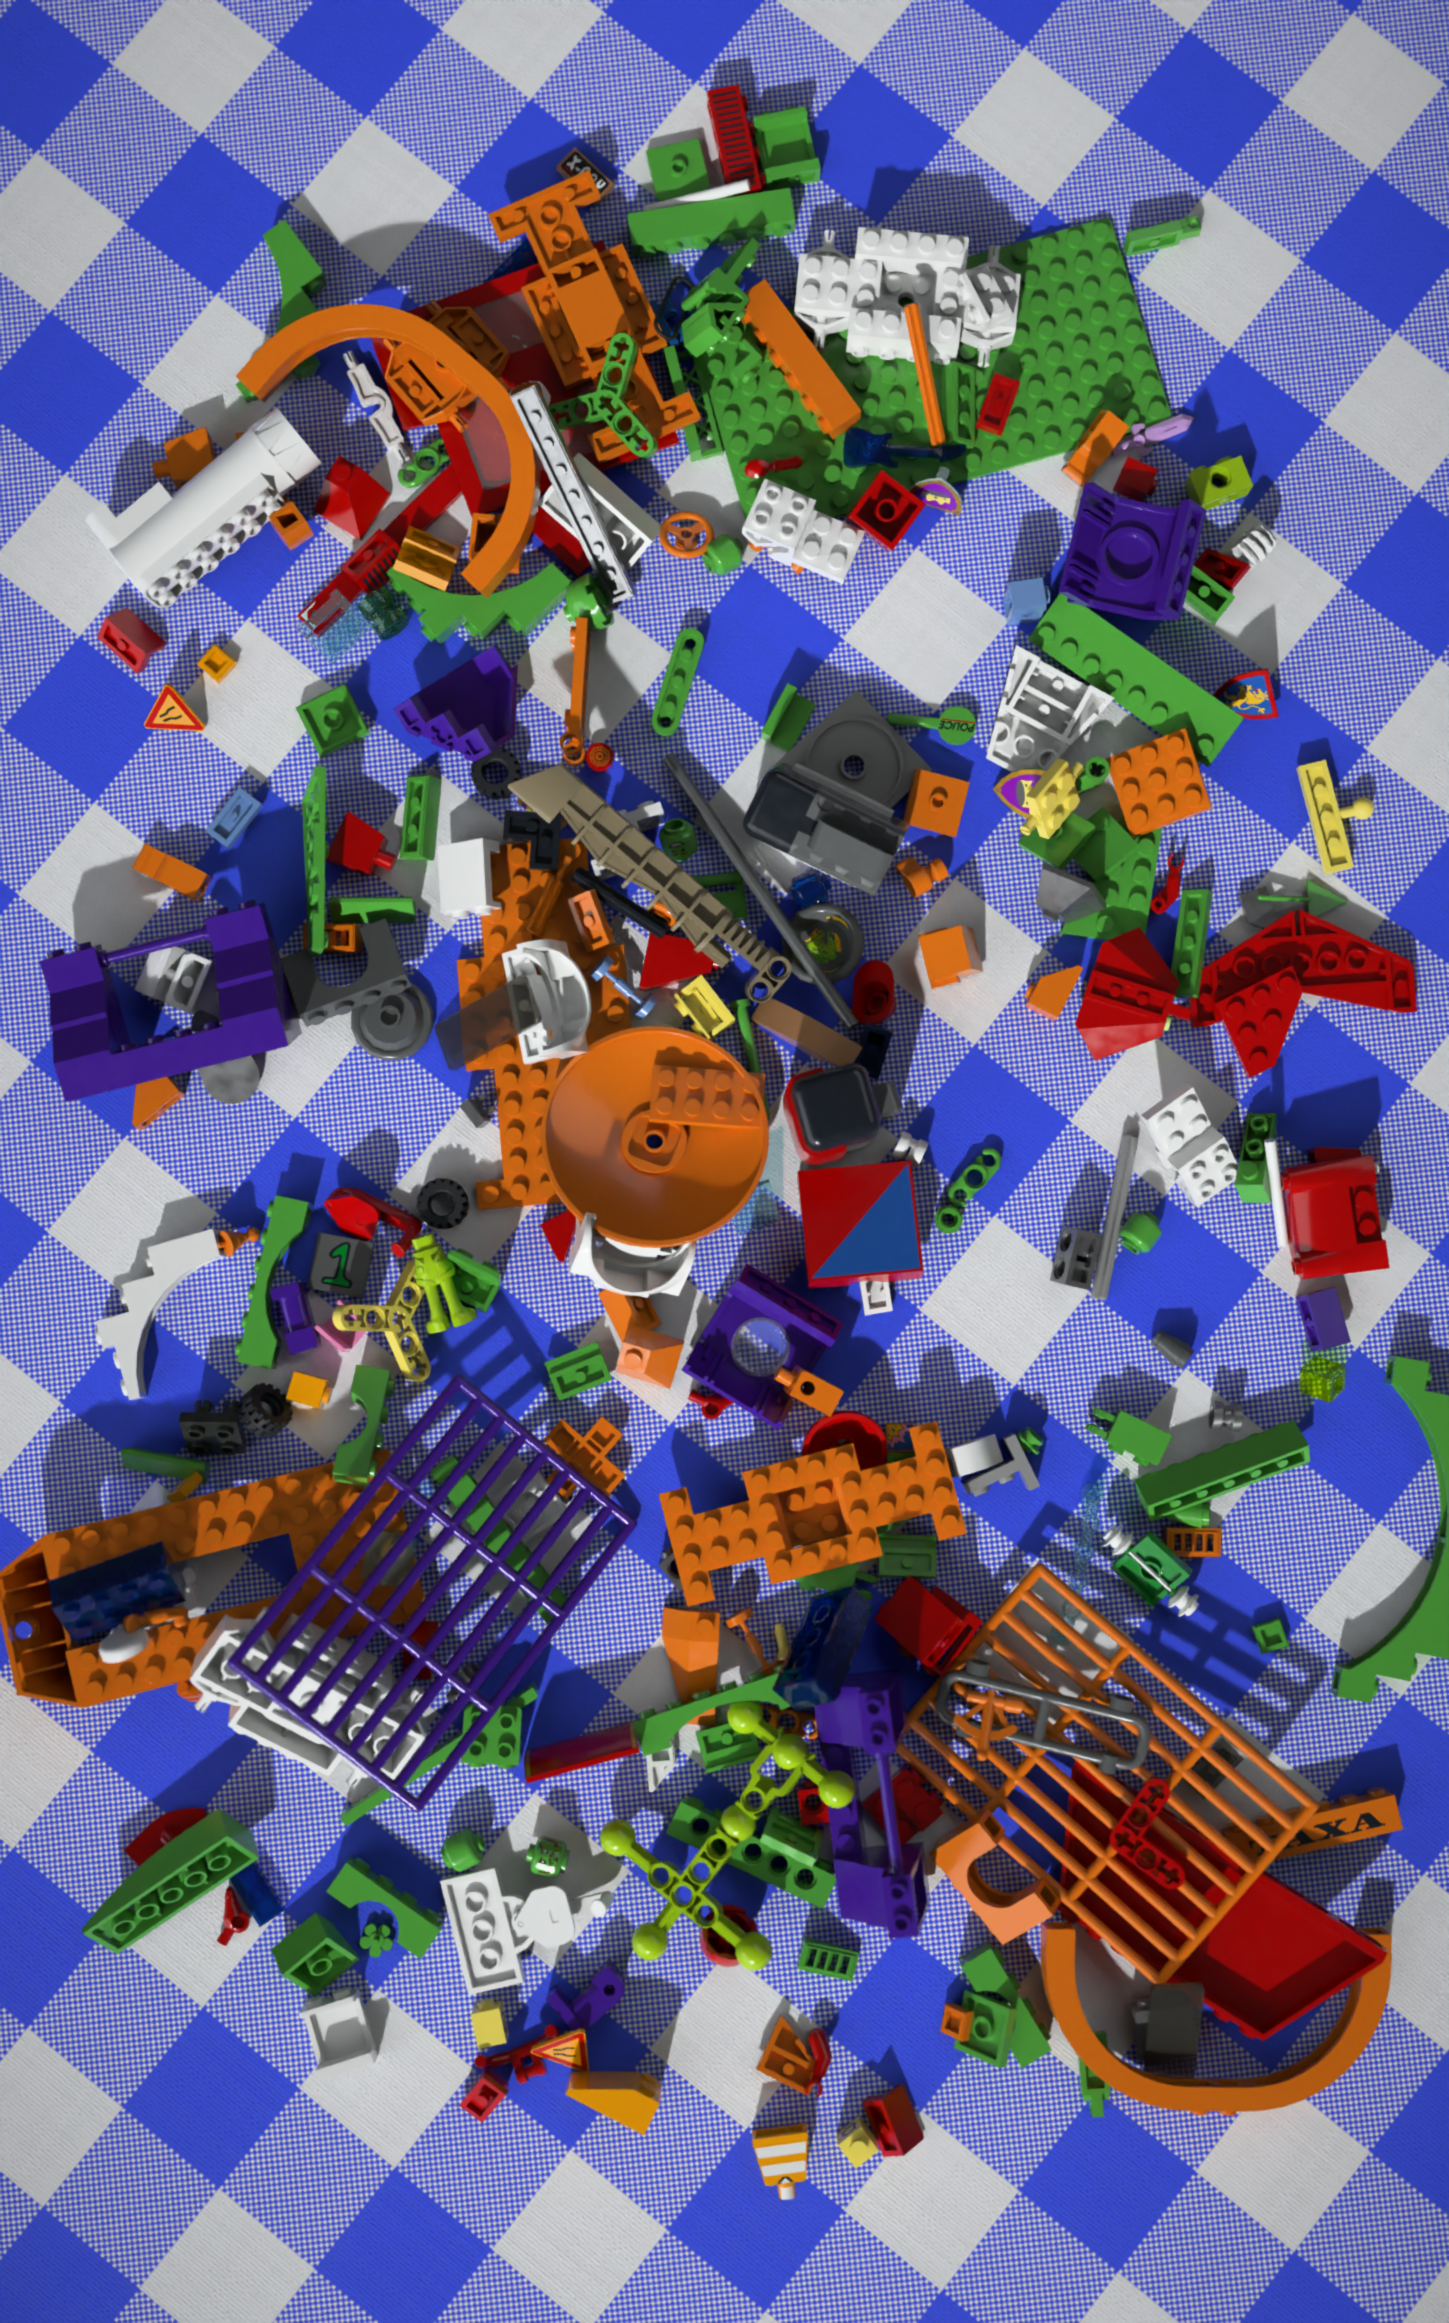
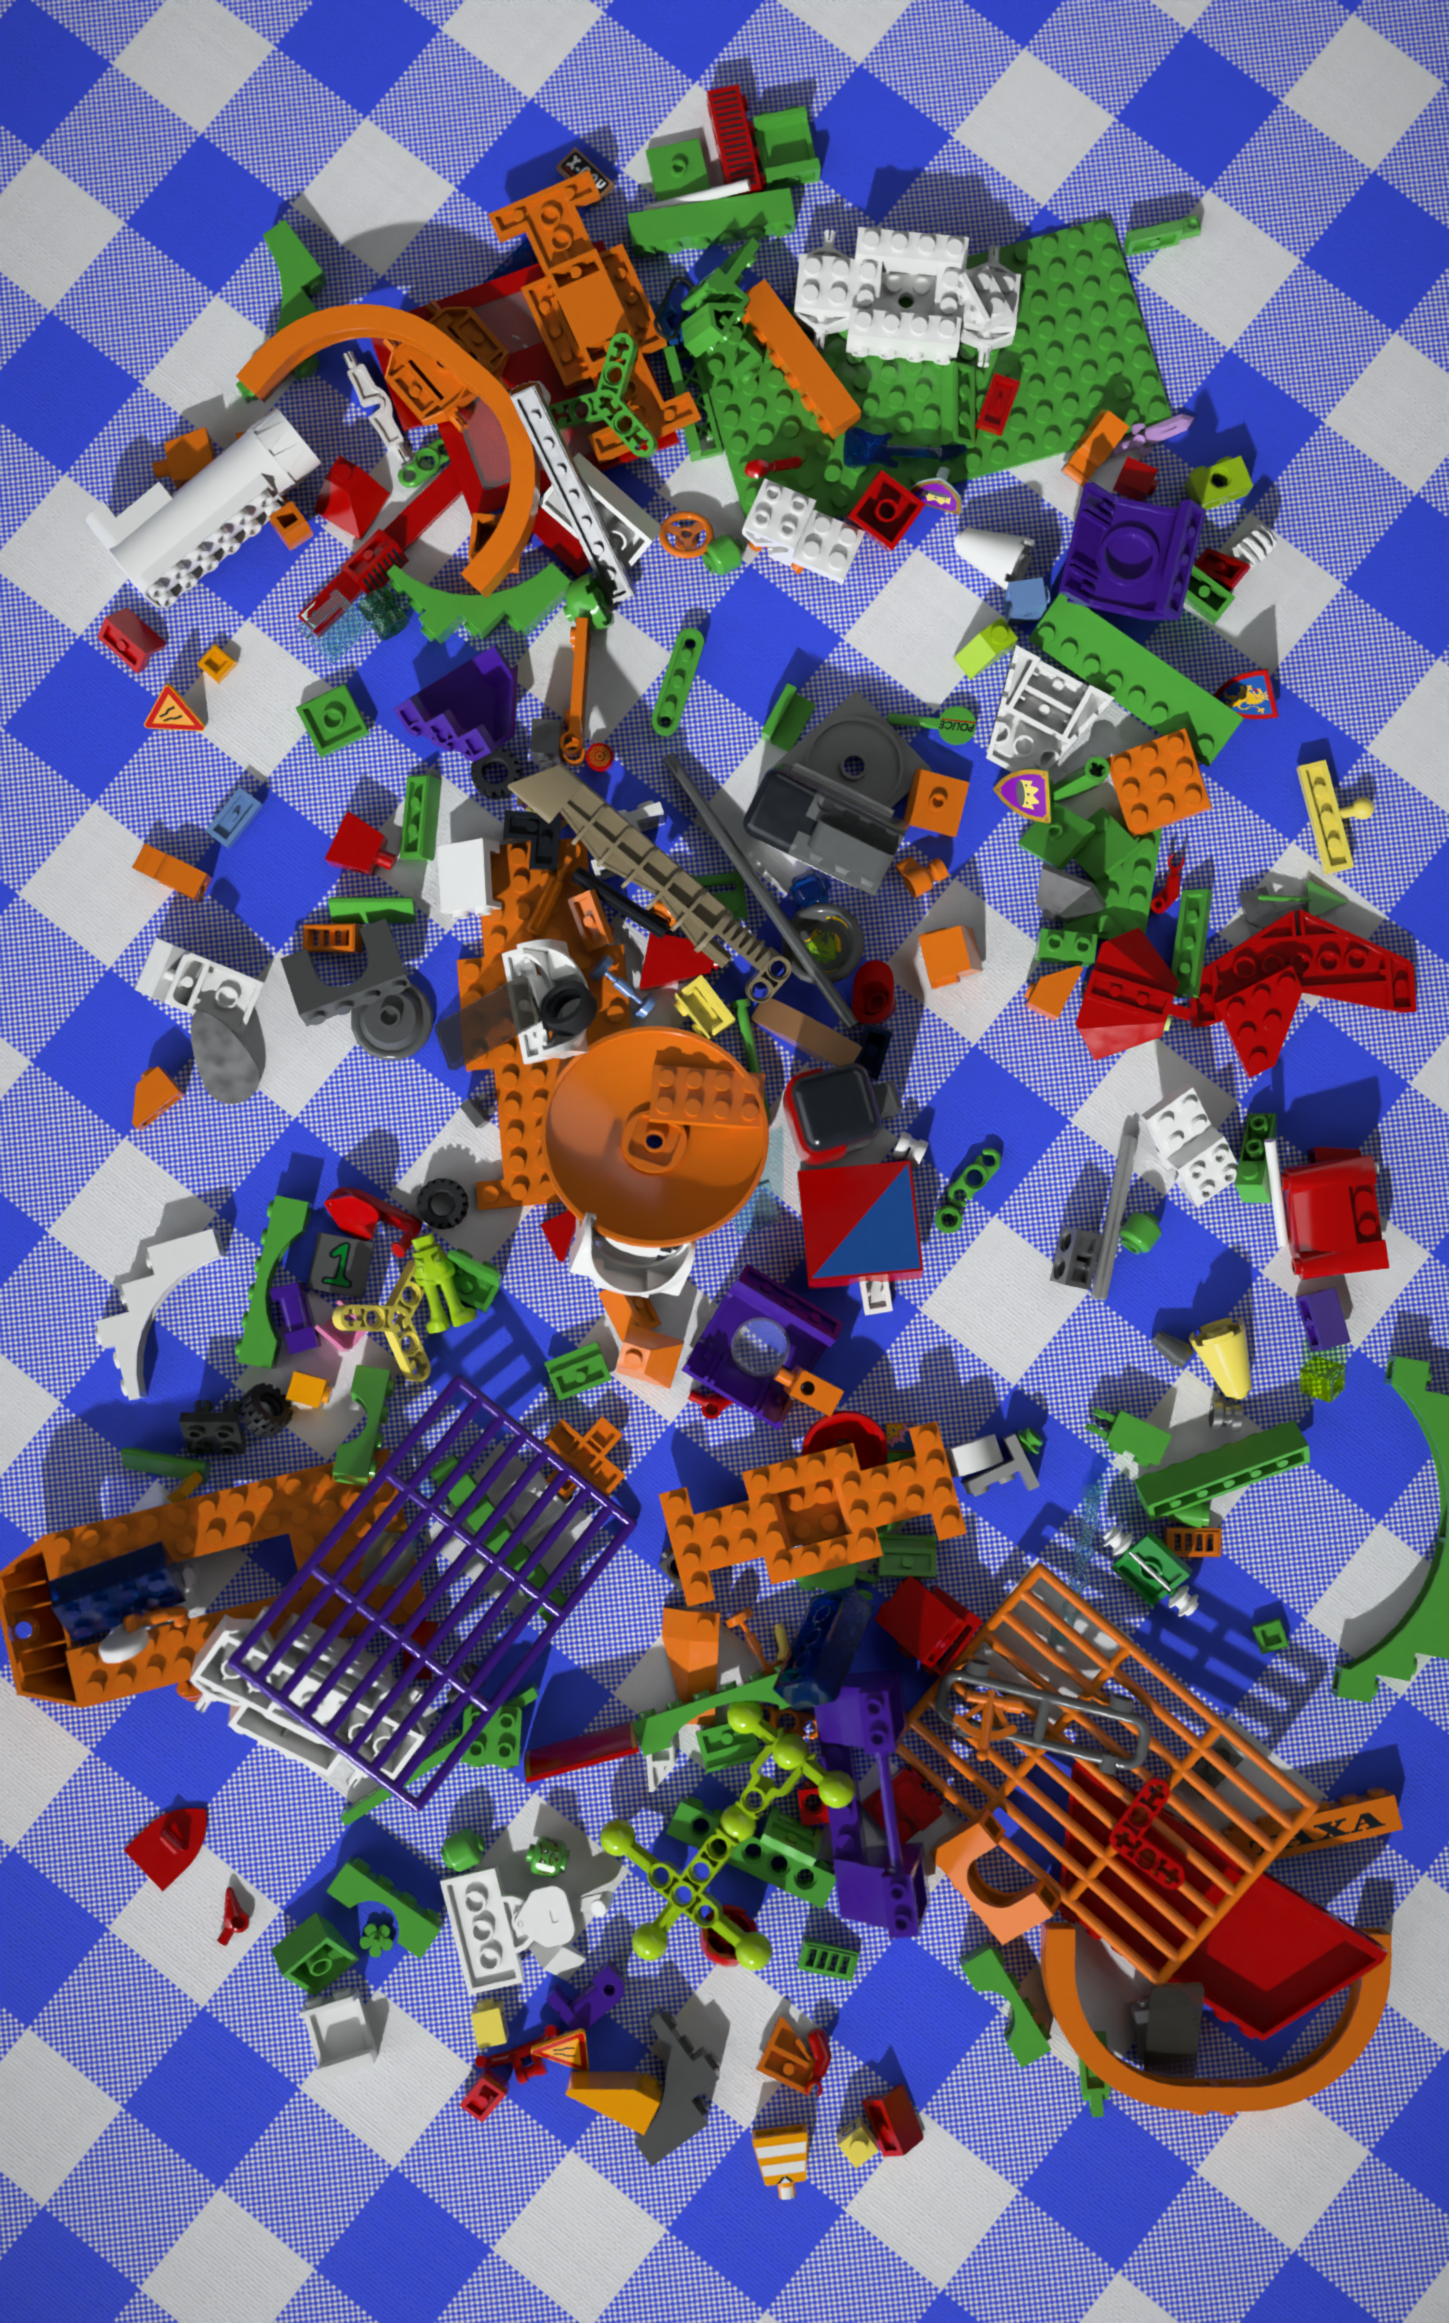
dark purple brick [39,899,302,1102] -> none
bright green slope [82,1808,259,1954] -> none
orange piece [217,1227,260,1257] -> none
clear blue plate [229,1861,286,1927] -> none
bright green wing [302,766,329,957] -> none
light orange slope [393,526,461,591] -> none
bright green head [659,818,698,862] -> none
orange axle [904,303,946,446] -> none
orange tile [940,2002,974,2042] -> none
bright green plate [954,1989,1017,2068] -> none
light yellow plate [1020,758,1084,839] -> none
none -> white slope [528,1940,587,1981]
none -> flat silver brick [530,718,564,770]
none -> black tyre [540,980,598,1037]
none -> dark grey arch [635,2006,721,2167]
none -> white cone [954,527,1035,590]
none -> lime slope [954,617,1018,680]
none -> bright green brick [1034,928,1097,968]
none -> light yellow cone [1189,1317,1252,1400]

